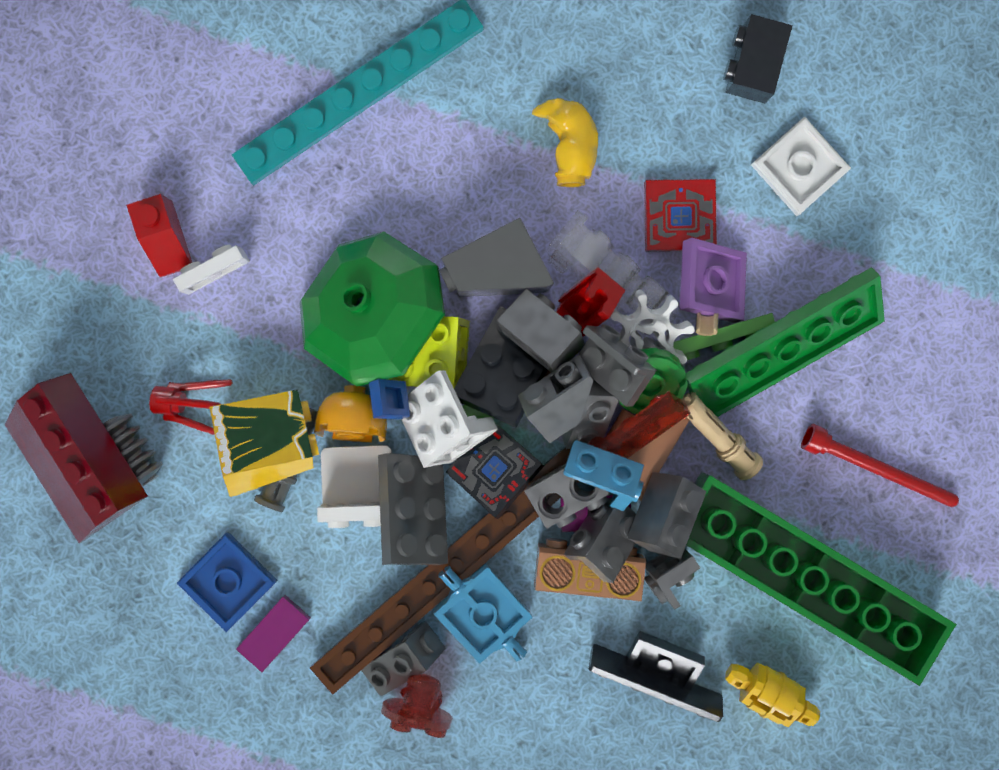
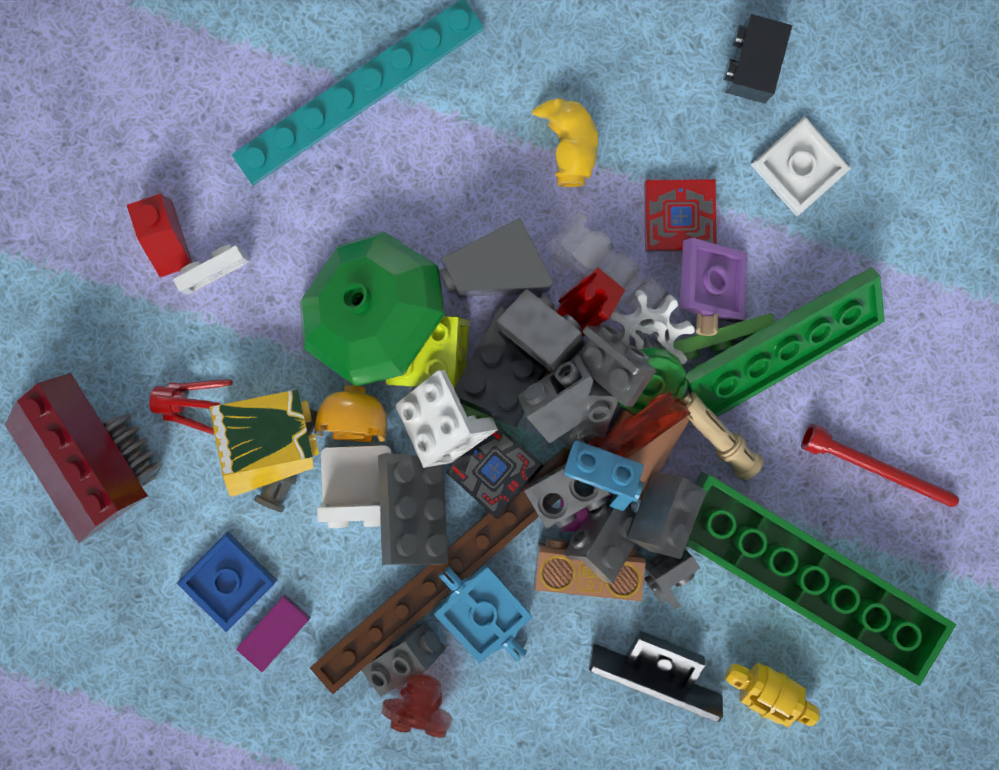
blue plate [369,379,410,420] -> none

